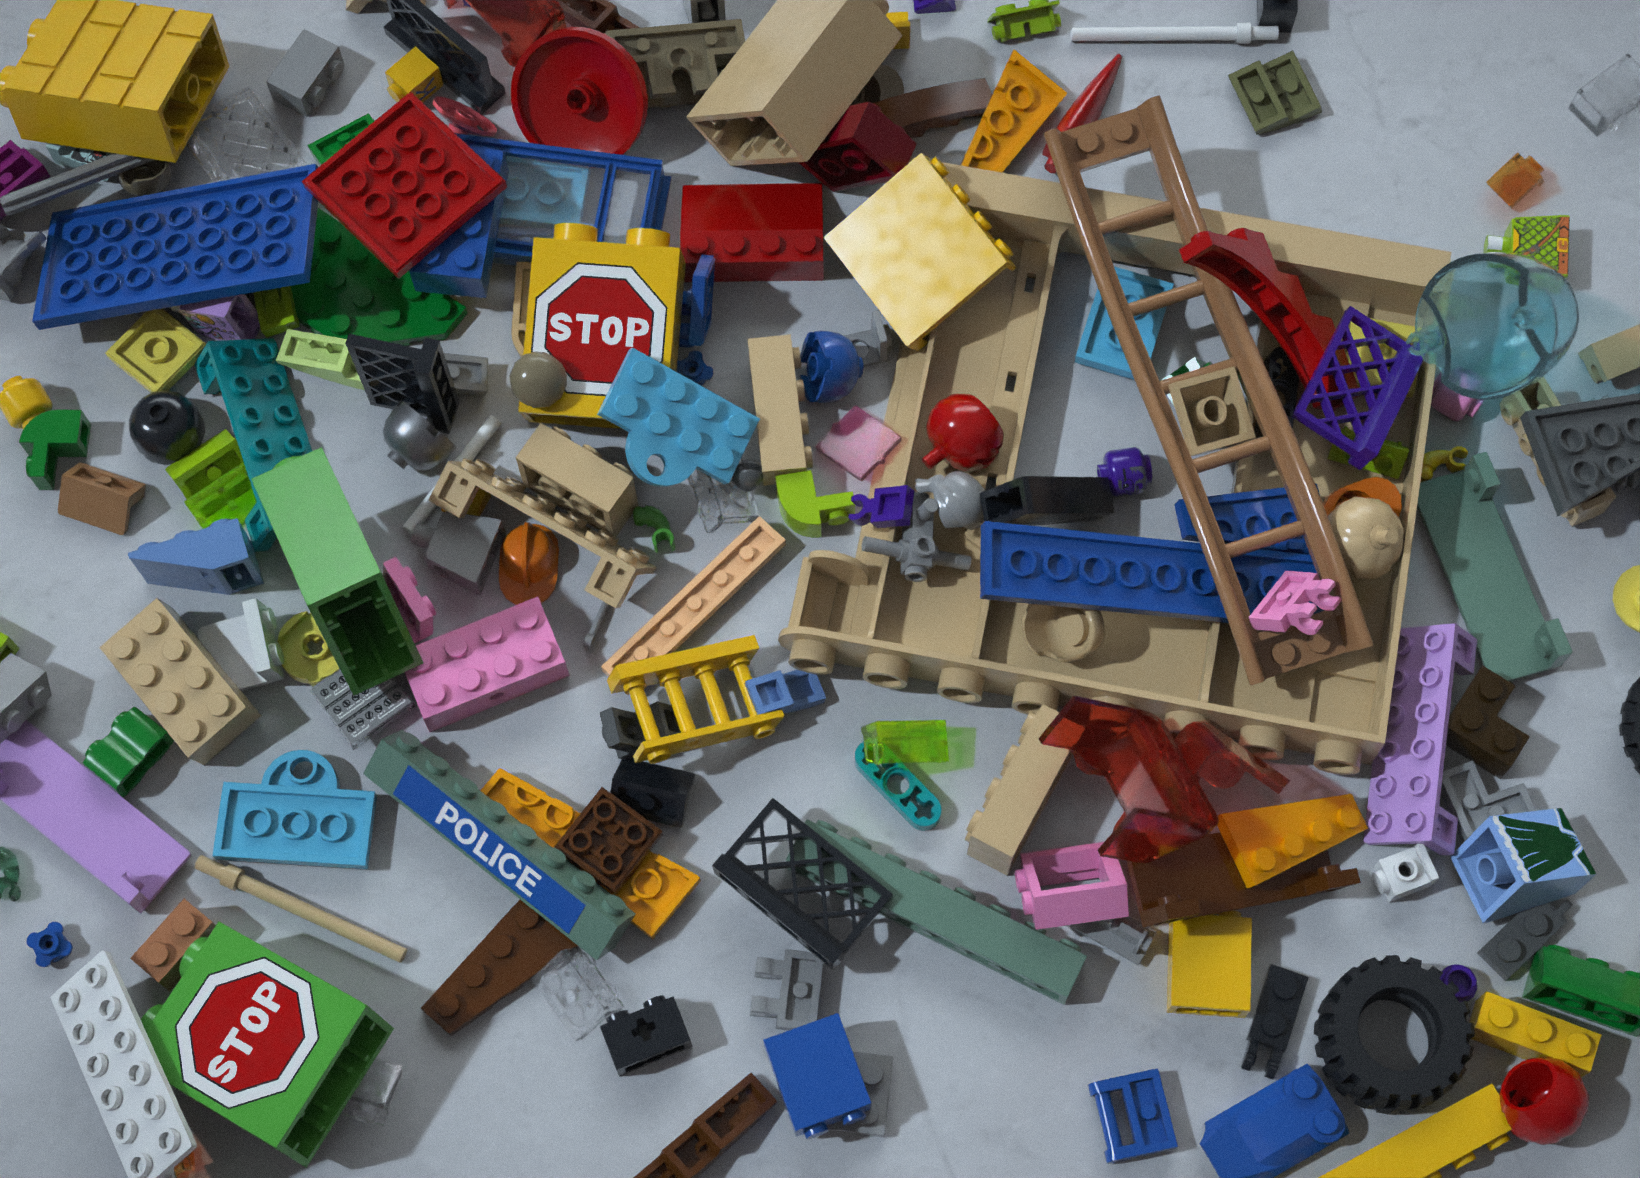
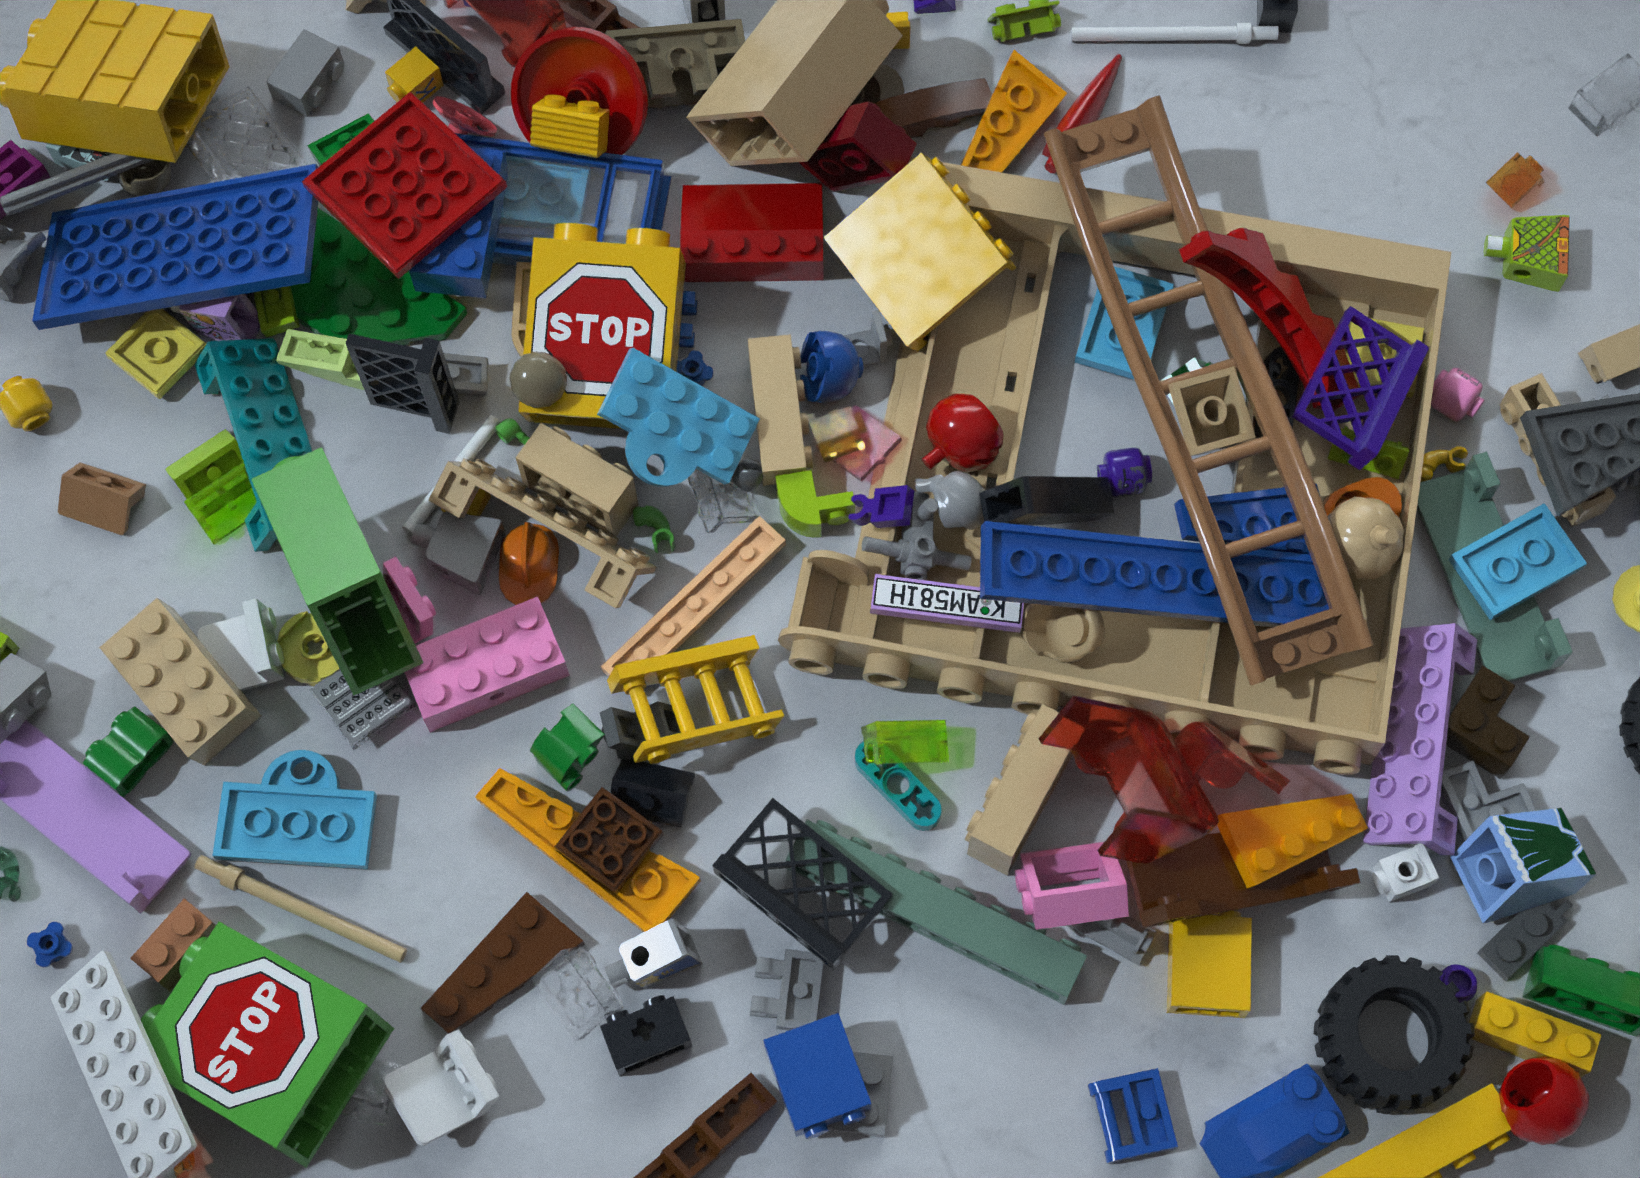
green brick [19,409,91,490] -> none
medium blue slope [128,518,264,595] -> none
black cylinder [129,390,205,465] -> none
sand green brick [363,729,636,960] -> none
flat silver cylinder [383,400,456,470] -> none
light grey hinge [583,601,609,649] -> none
blue plate [687,255,715,346] -> none
medium blue slope [745,670,826,715] -> none
olive slope [1228,50,1322,135] -> none
black hinge [1241,964,1309,1080] -> none
bright pink plate [1248,571,1342,635] -> none
clear light blue windscreen [1406,252,1579,400] -> none
none -> white bracket [382,1029,499,1146]
none -> bright green hand [496,418,530,445]
none -> yellow brick [530,95,610,158]
none -> green cylinder [530,703,605,792]
none -> torso [605,918,703,988]
none -> clear yellow brick [807,406,868,463]
none -> tile [870,574,1024,633]
none -> medium azure plate [1449,503,1587,621]

